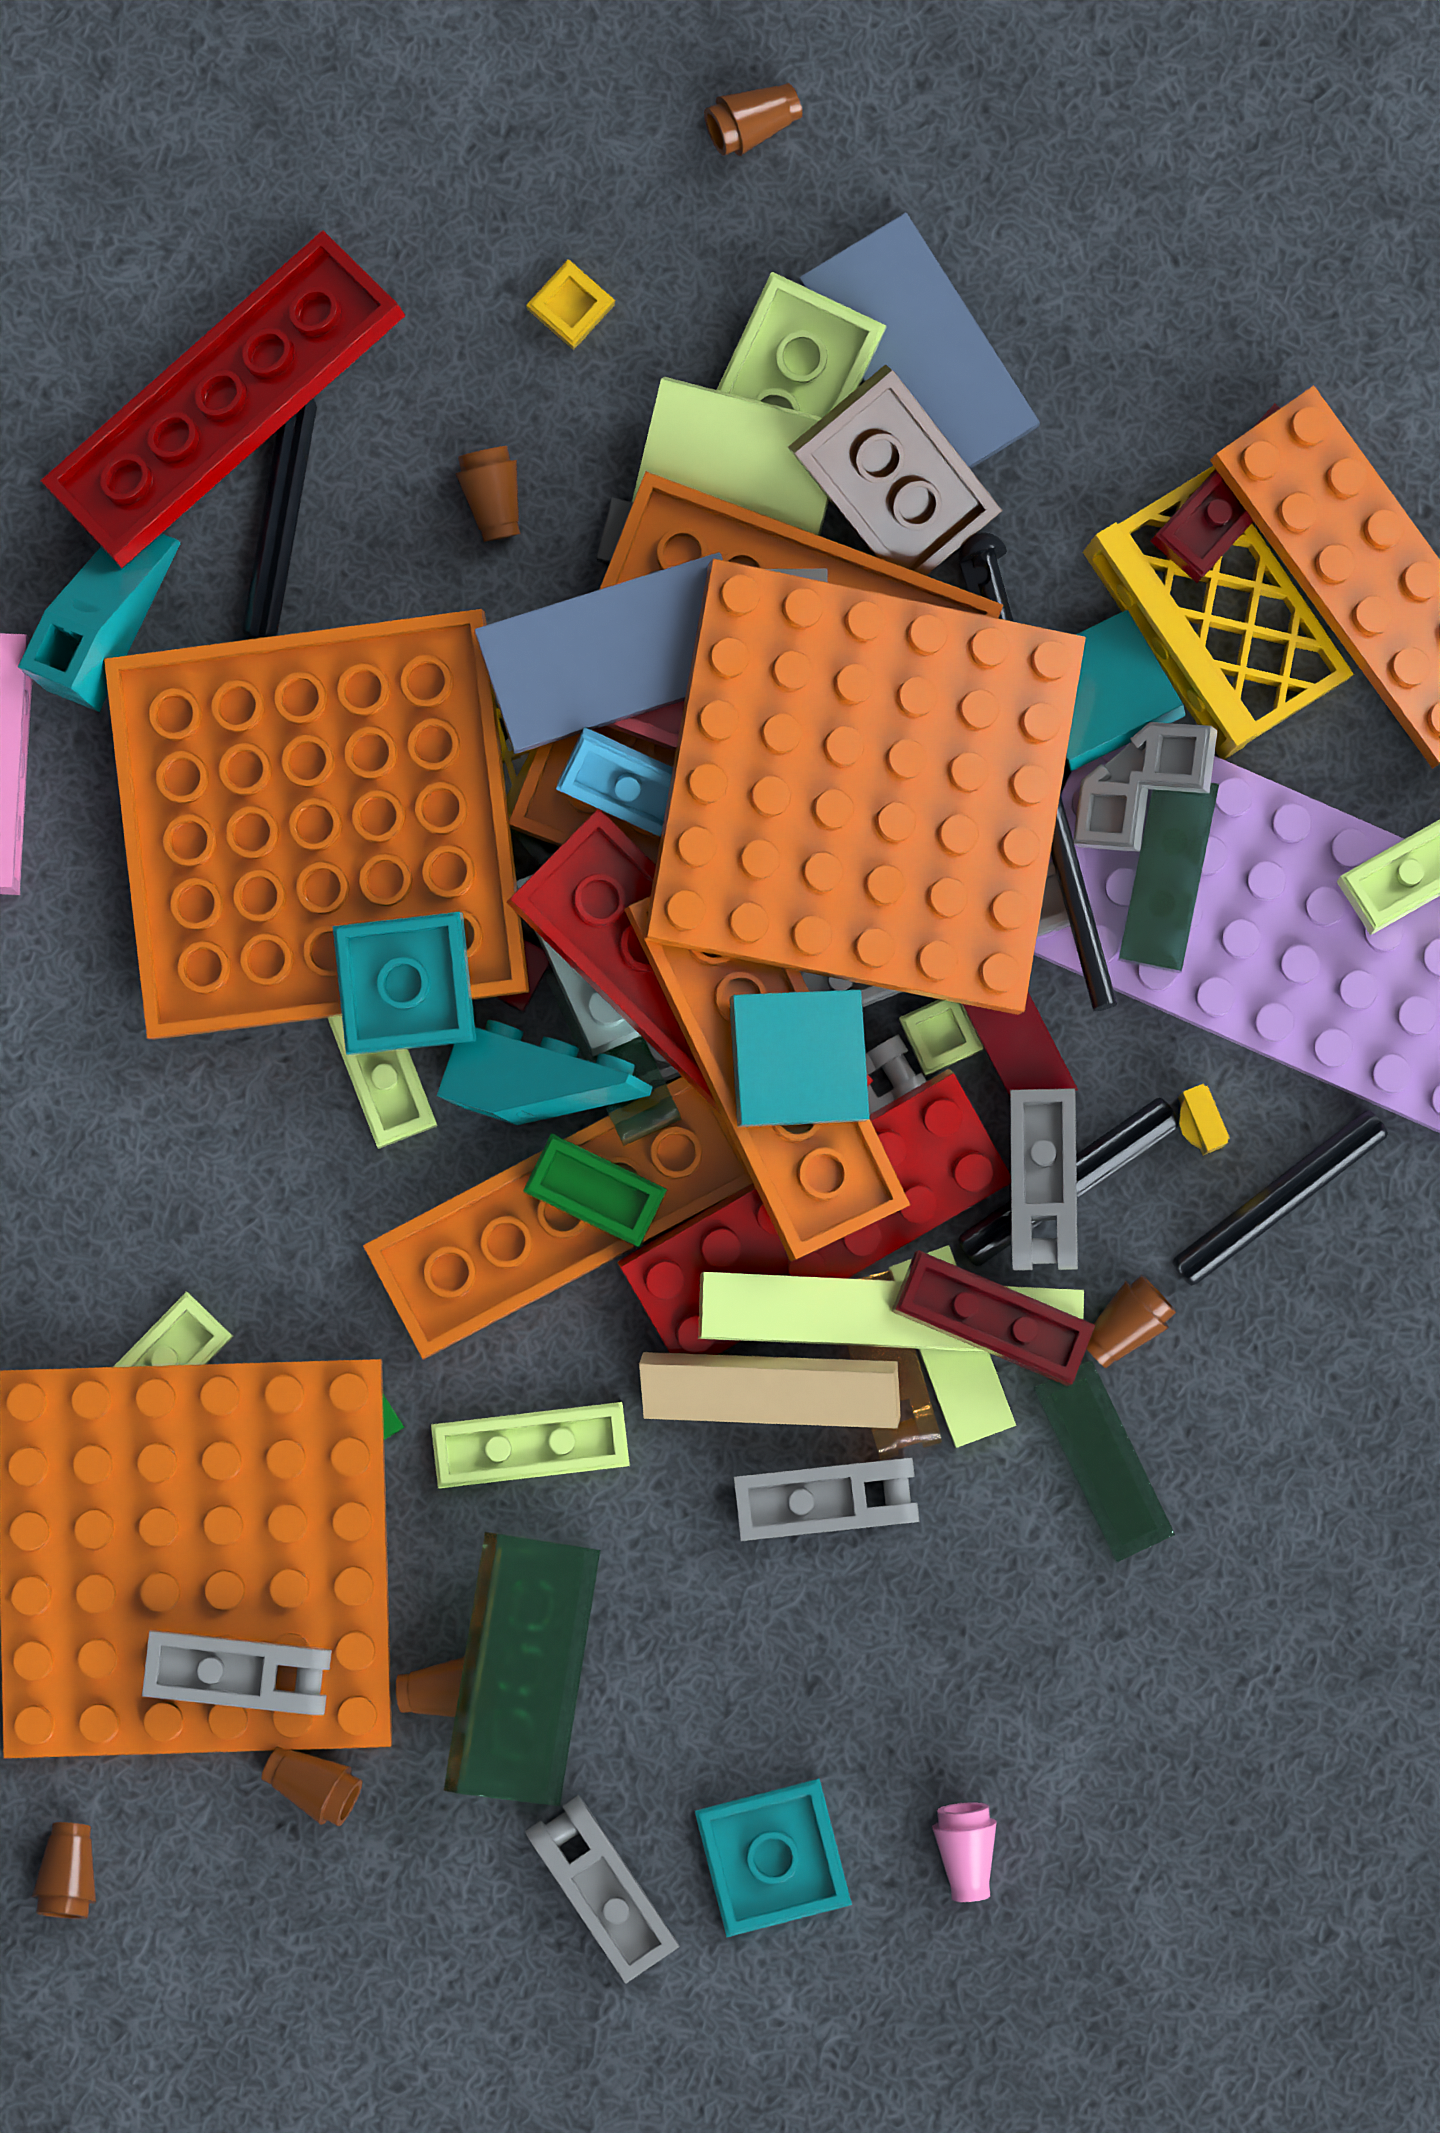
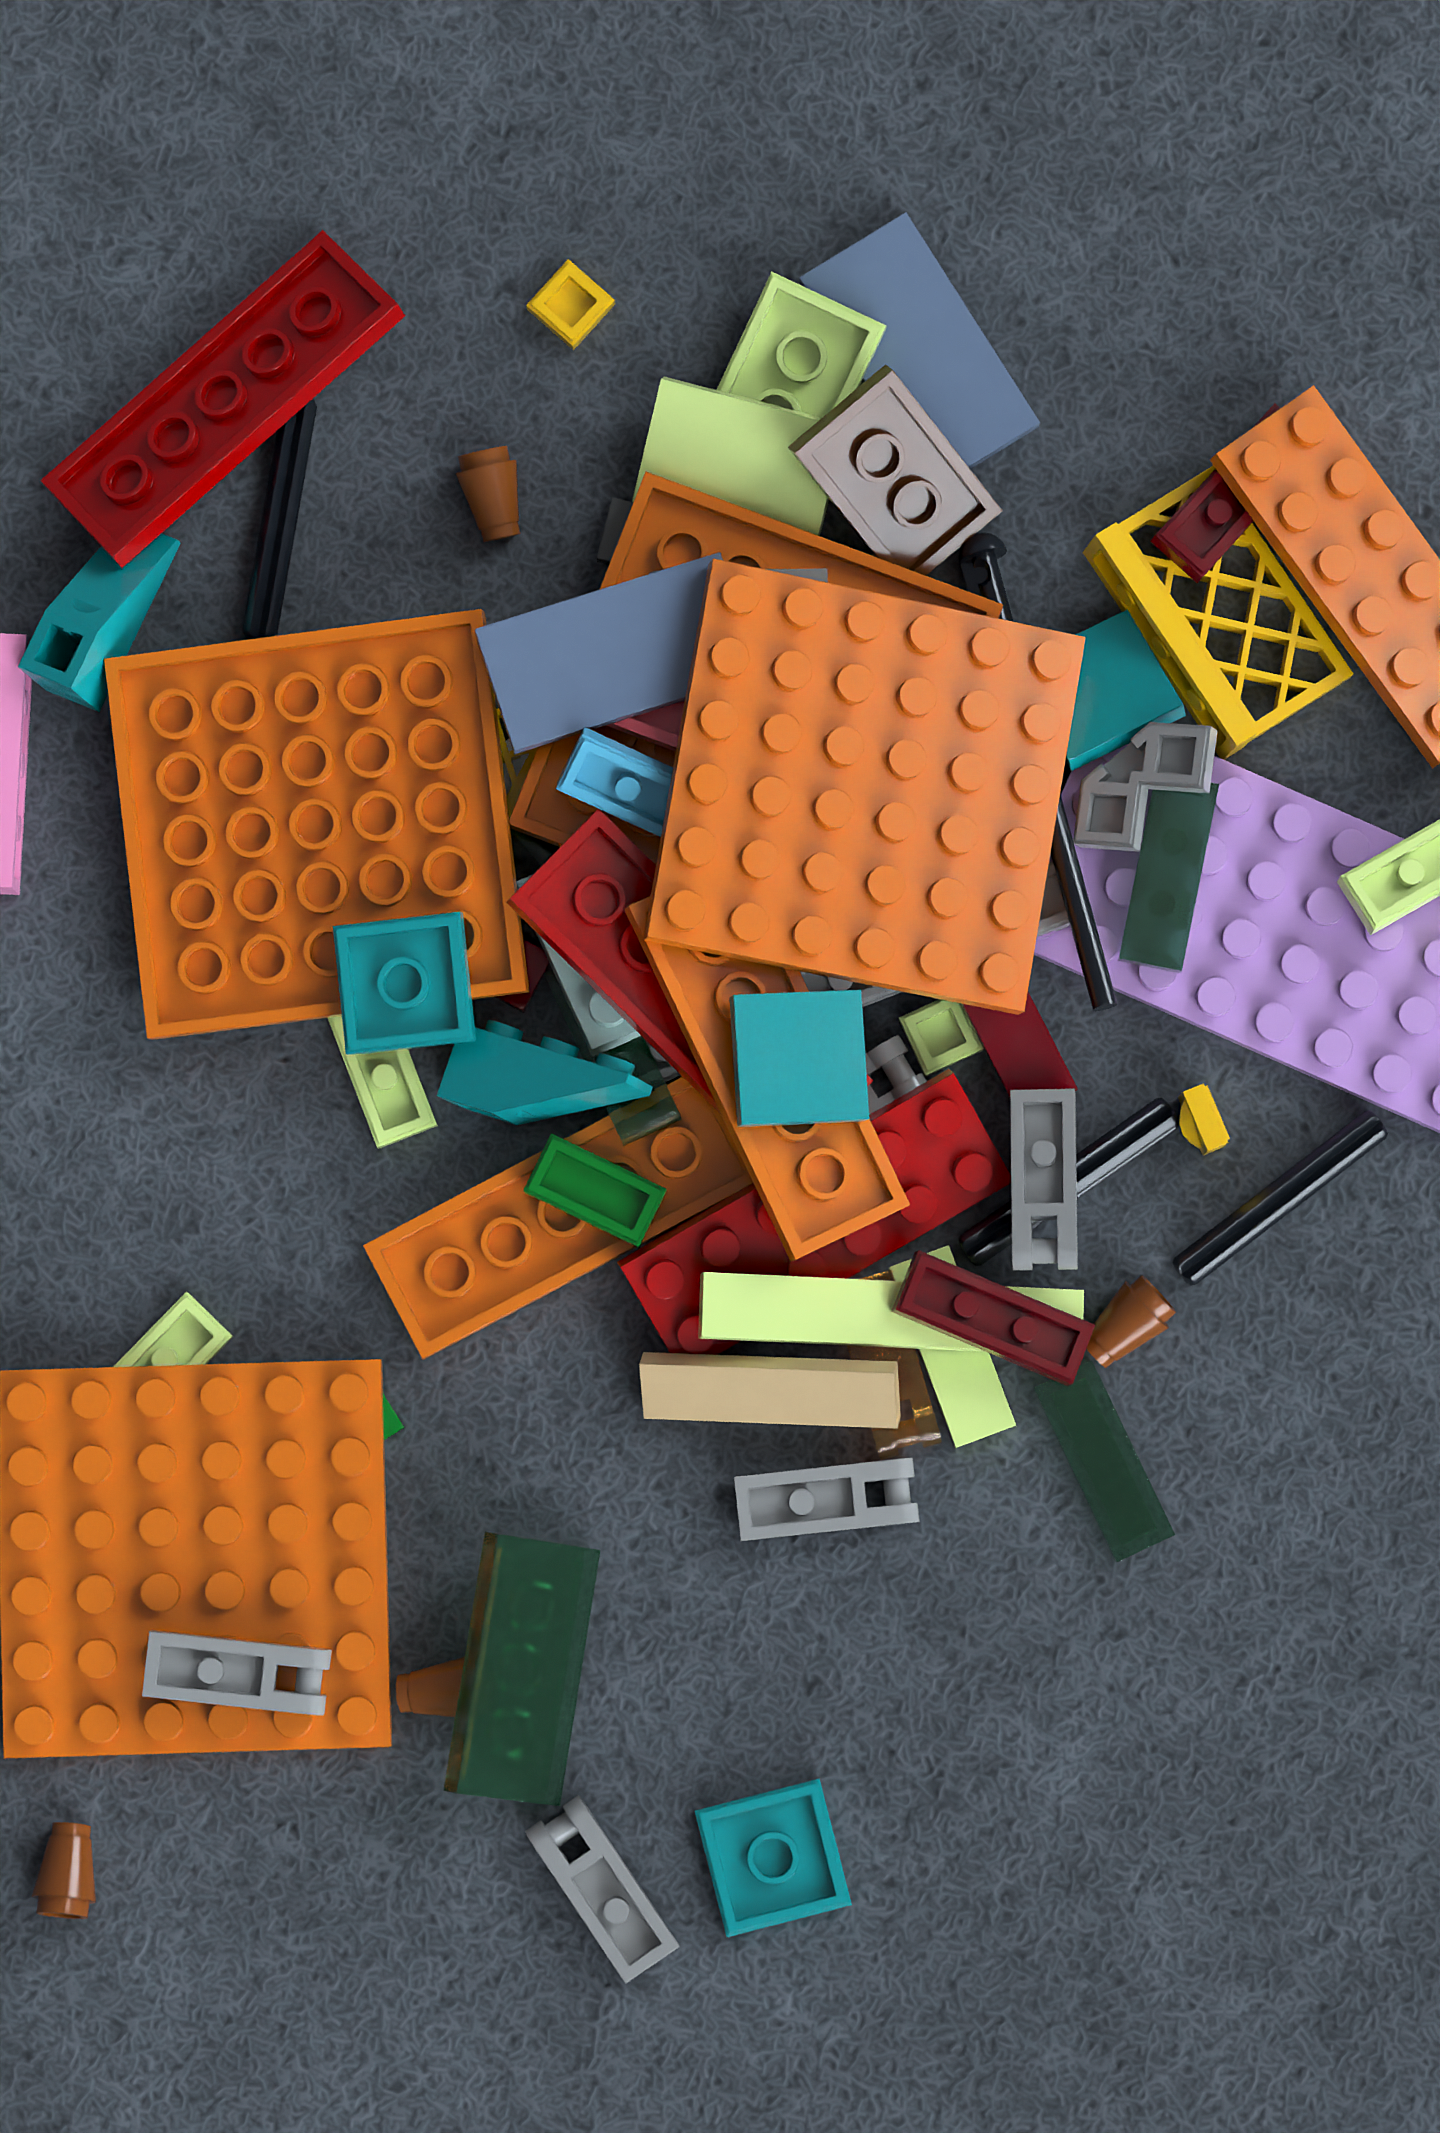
dark orange cone [261,1746,363,1826] -> none
yellowish green tile [431,1402,630,1489] -> none
dark orange cone [704,83,802,156] -> none
bright pink cone [932,1802,997,1902] -> none

